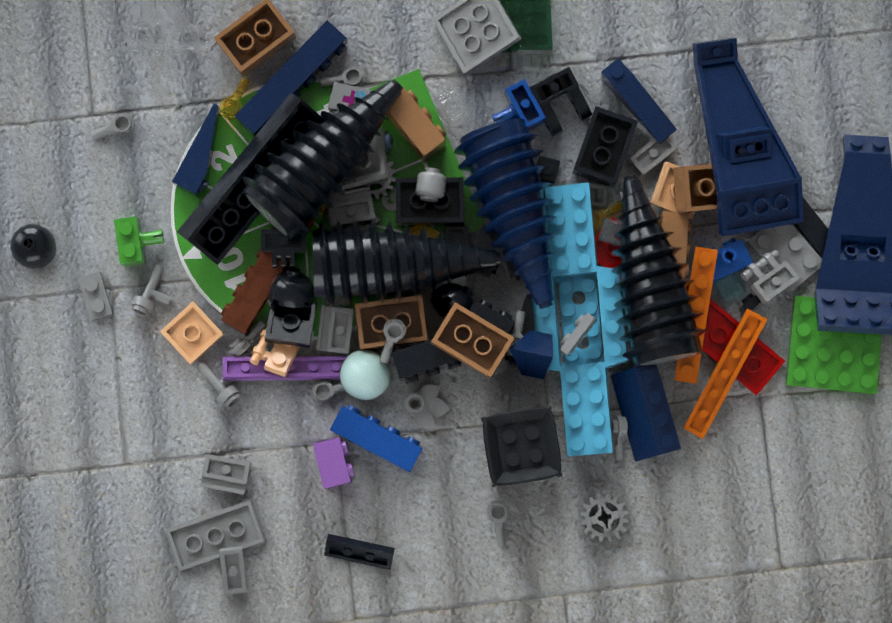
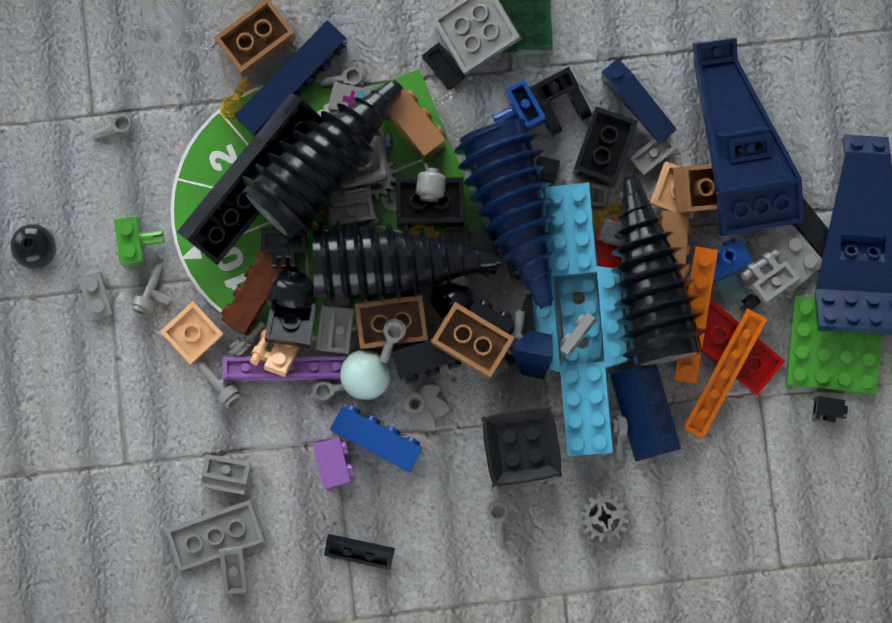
dark blue slope [172,103,220,197] -> none
none -> black tile [421,42,466,91]
none -> black brick [812,396,848,422]

